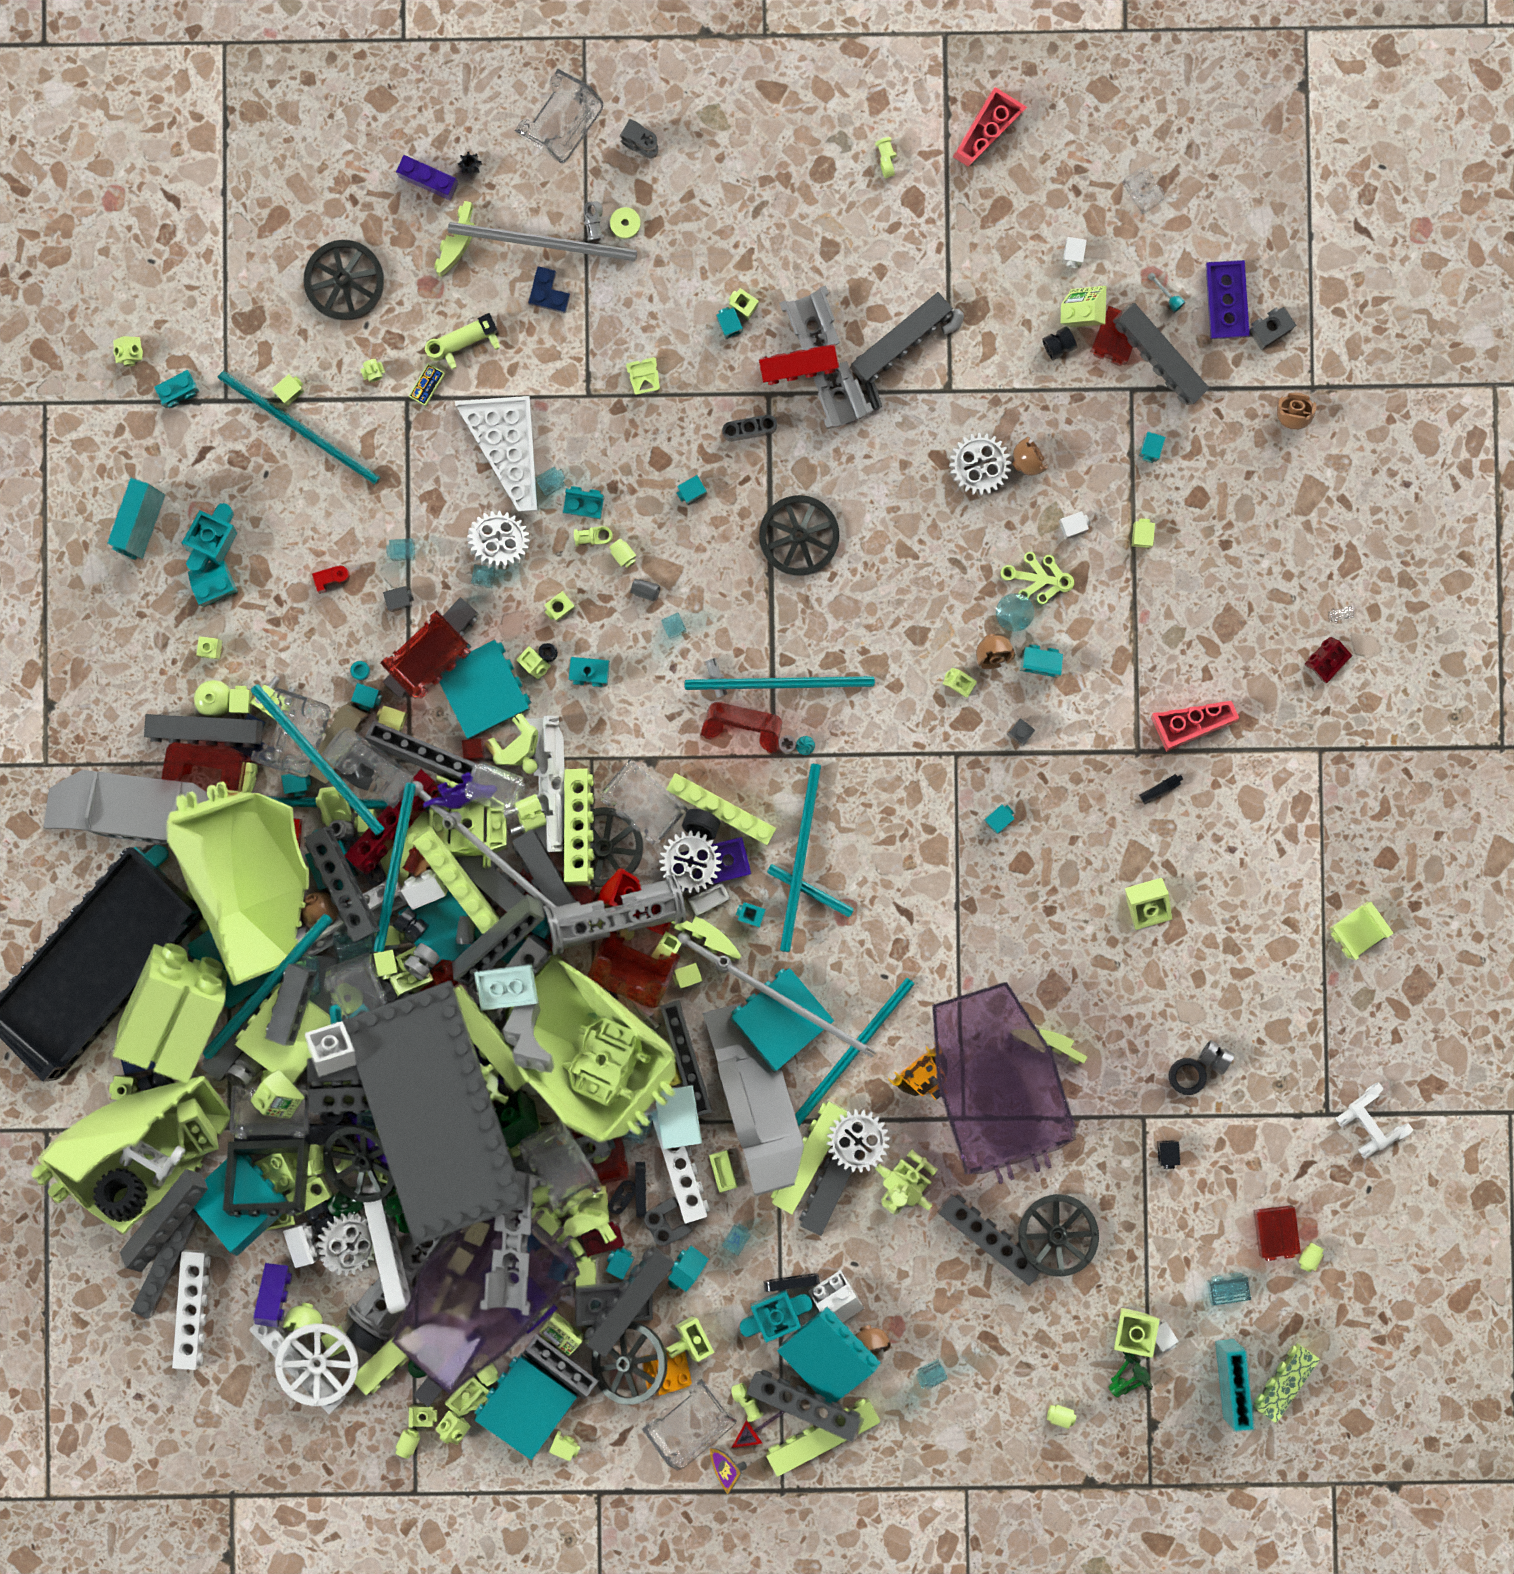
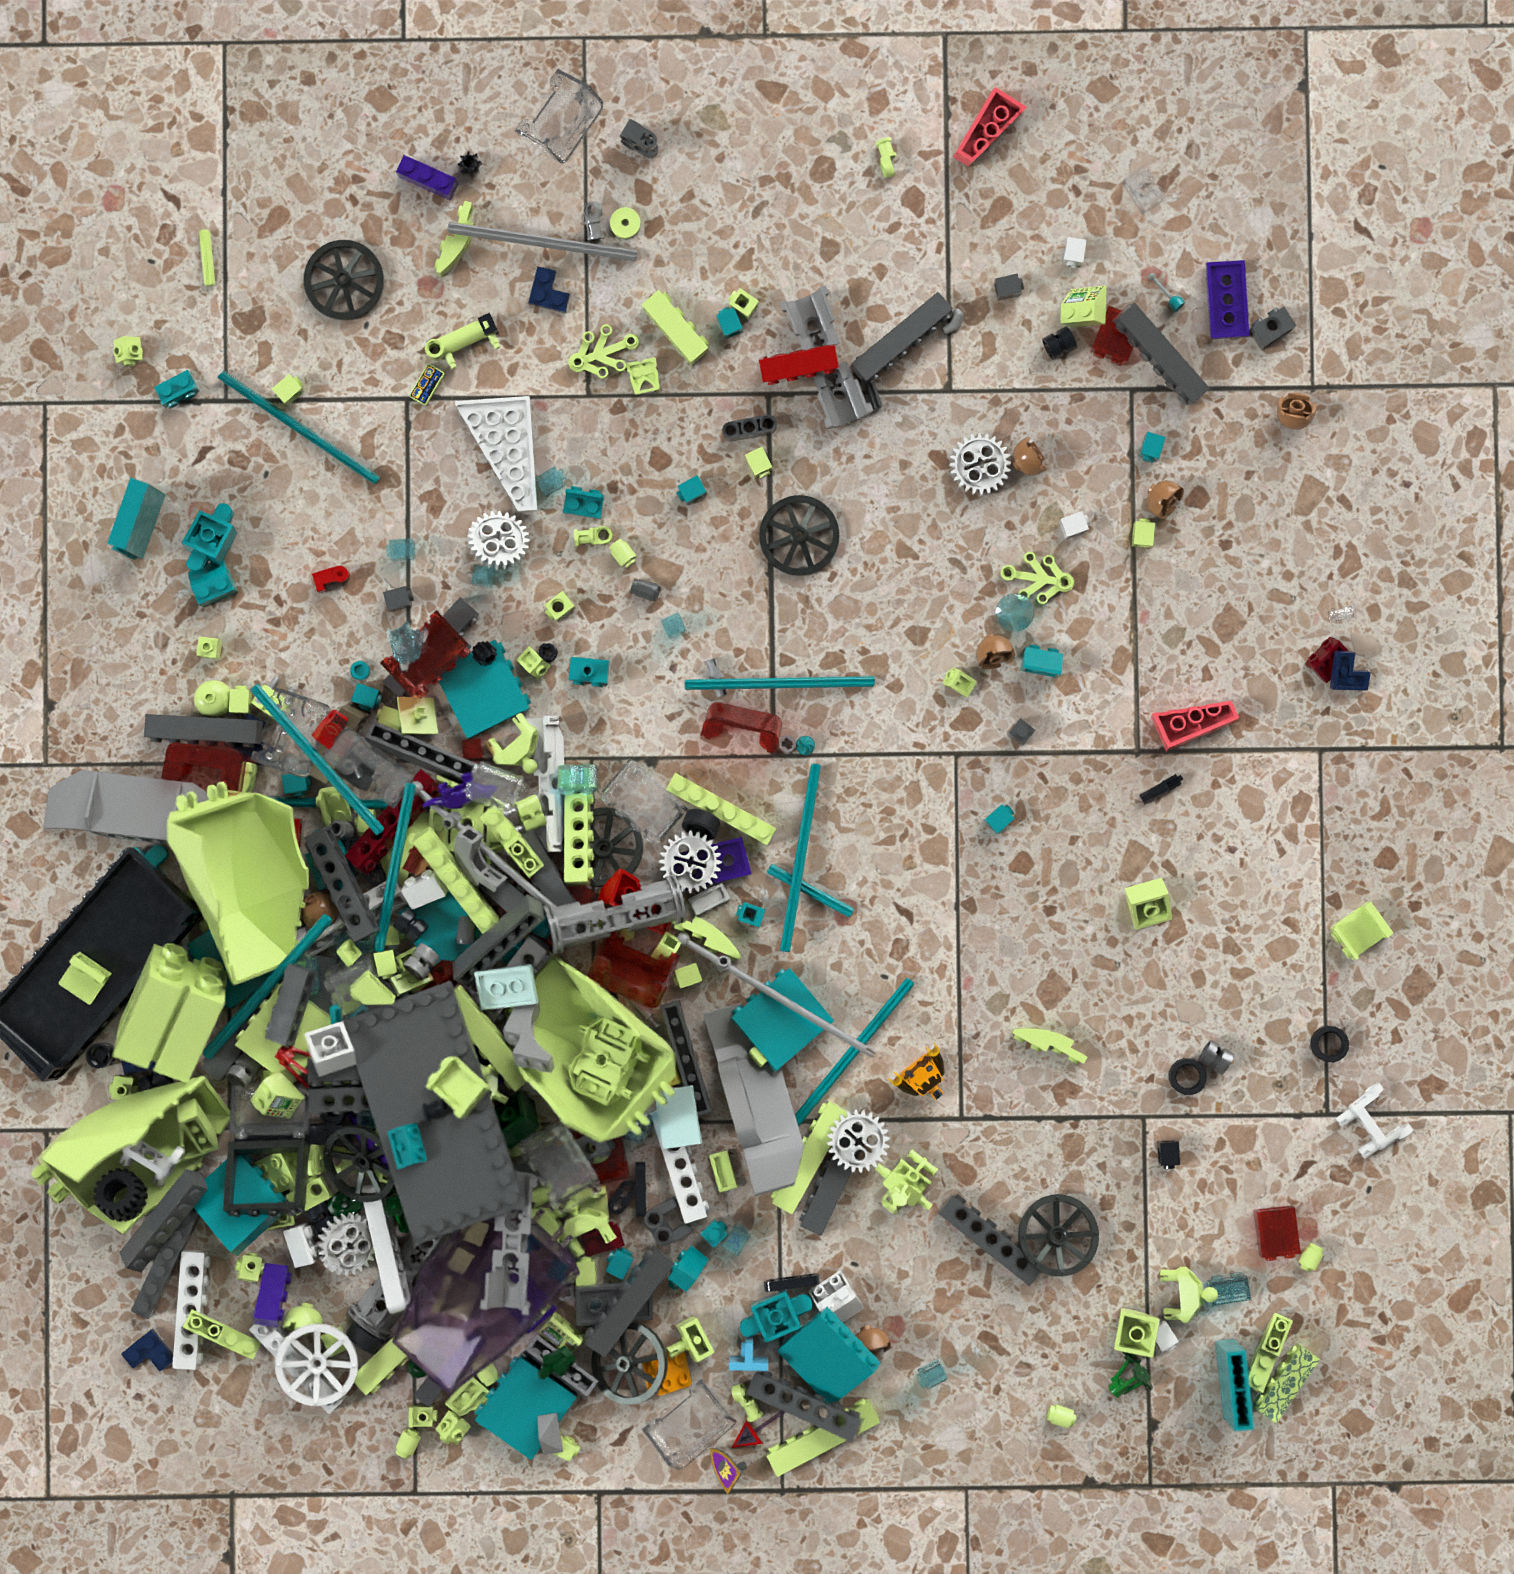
yellowish green gear [360,359,385,383] -> none
clear purple windscreen [932,982,1076,1184] -> none
none -> yellowish green bracket [59,952,112,1005]
none -> black wheel [86,1042,116,1069]
none -> dark blue plate [121,1328,173,1372]
none -> yellowish green slope [183,1309,261,1360]
none -> yellowish green axle [199,229,215,286]
none -> yellowish green brick [235,1252,264,1283]
none -> red plant [275,1045,311,1089]
none -> red leg [312,709,348,750]
none -> yellowish green plate [336,939,362,967]
none -> yellowish green slope [350,970,395,1004]
none -> clear light blue piece [387,622,430,671]
none -> teal bracket [387,1123,427,1169]
none -> yellowish green piece [397,697,438,735]
none -> black bush [422,1098,447,1122]
none -> yellowish green panel [426,1057,490,1118]
none -> light grey arch [454,825,507,893]
none -> black gear [472,641,497,666]
none -> yellowish green slope [479,804,544,877]
none -> dark green rock [537,1345,576,1380]
none -> light grey slope [537,1413,563,1455]
none -> clear light blue brick [558,764,598,795]
none -> yellowish green plant [568,324,639,379]
none -> yellowish green brick [641,290,709,366]
none -> teal brick [701,1218,728,1248]
none -> medium azure bracket [729,1337,768,1371]
none -> yellowish green brick [745,447,772,479]
none -> yellowish green tile [748,1046,767,1068]
none -> dark grey brick [994,273,1024,301]
none -> medium nougat cylinder [1147,480,1184,519]
none -> yellowish green connector [1160,1267,1218,1323]
none -> yellowish green slope [1248,1313,1293,1393]
none -> black tyre [1310,1026,1349,1063]
none -> dark blue plate [1330,651,1371,691]

